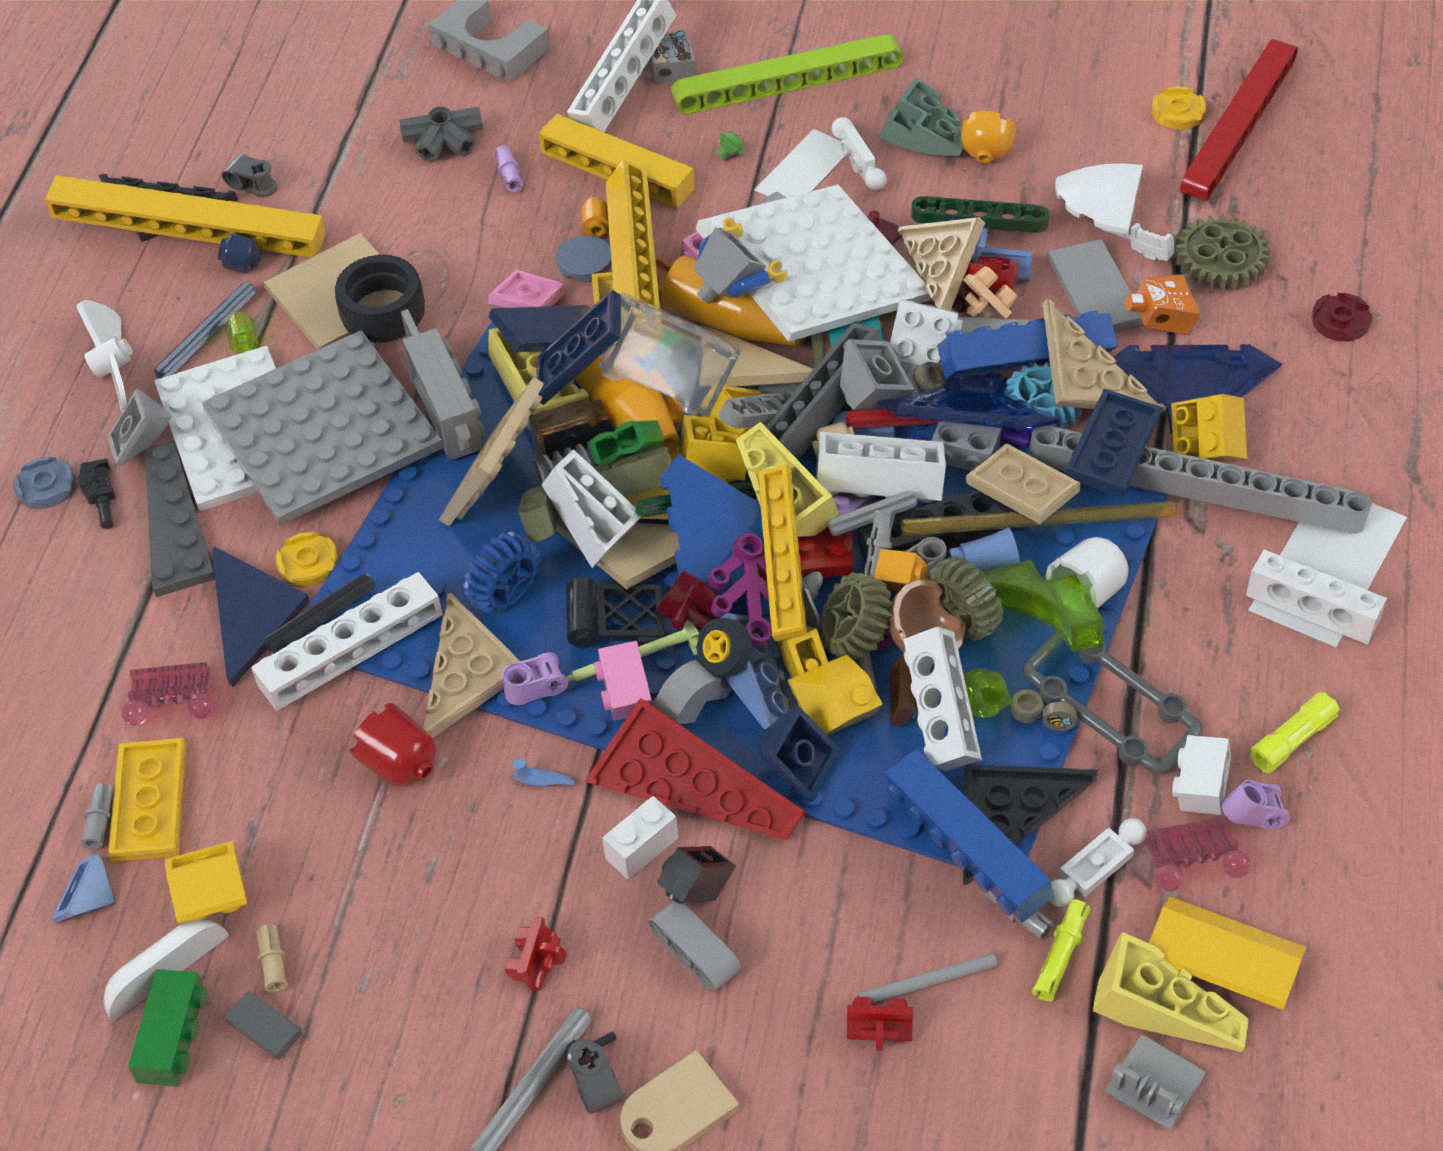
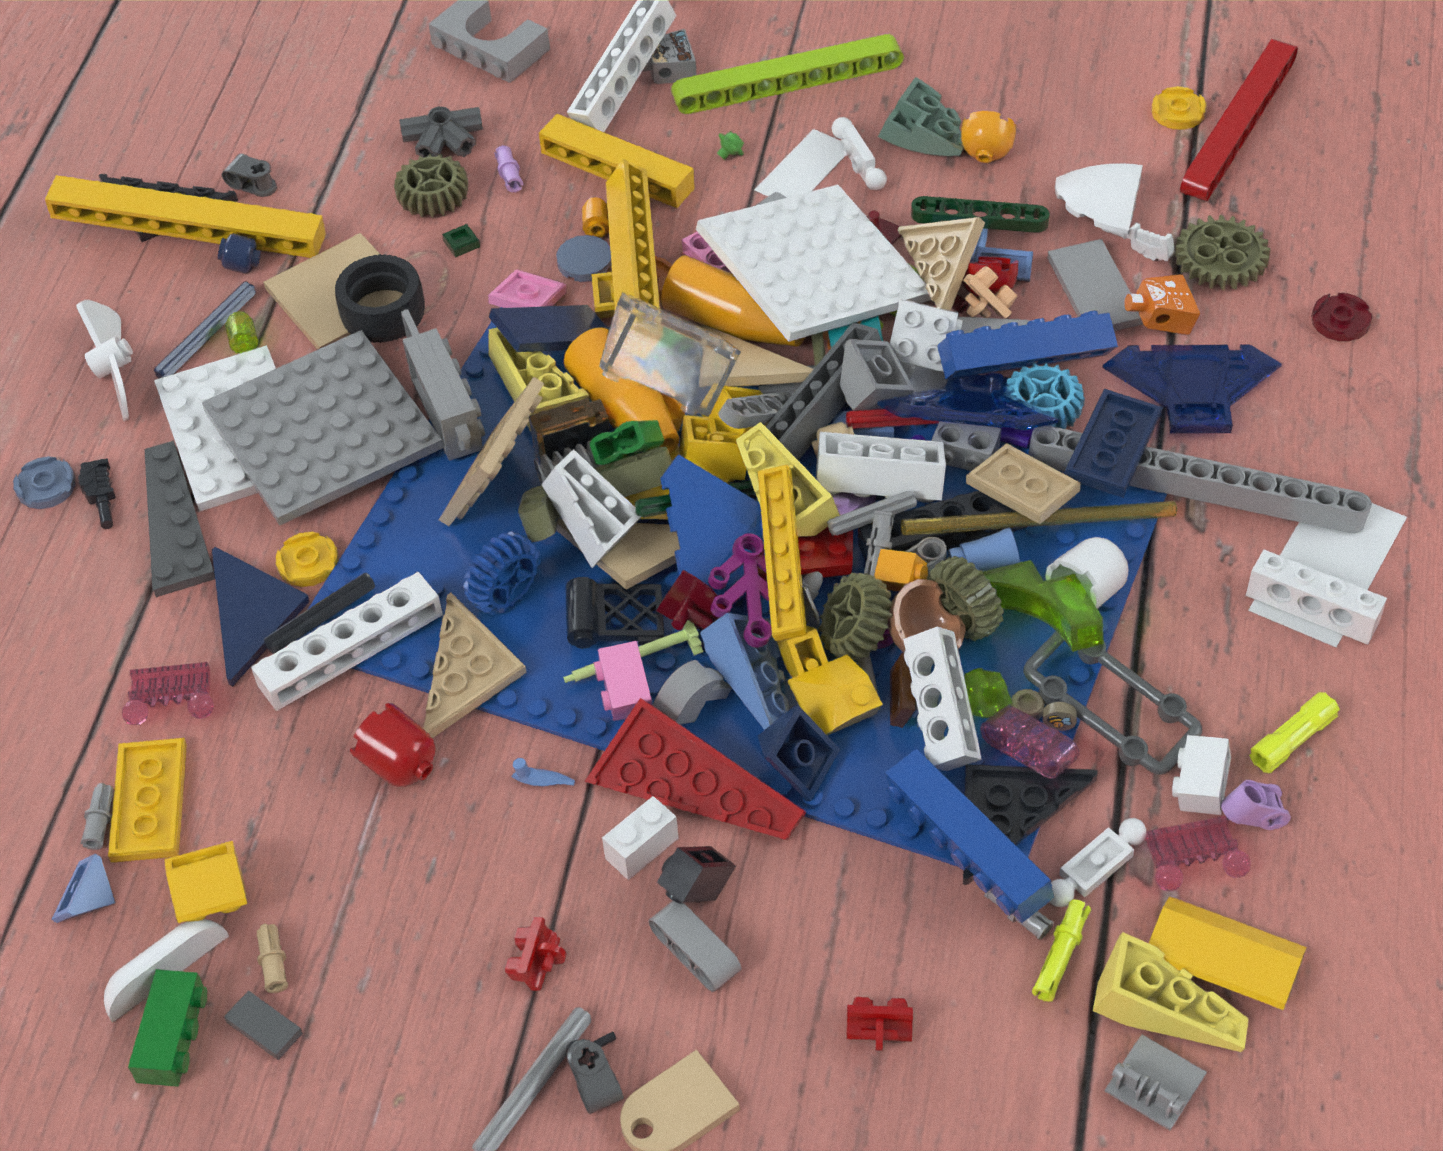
light grey slope [107,389,172,466] -> none
lavender piece [502,652,569,705] -> none
dark blue tile [536,290,621,405] -> none
light grey torso [694,217,788,304] -> none
black wheel [696,617,752,678] -> none
light grey bar [857,953,997,1004] -> none
dark tan tile [915,362,943,393] -> none
tan tile [1042,299,1166,416] -> none
yellow slope [1171,394,1247,463] -> none
none -> olive gear [394,154,469,218]
none -> dark green tile [442,224,480,258]
none -> clear pink beam [980,705,1080,779]

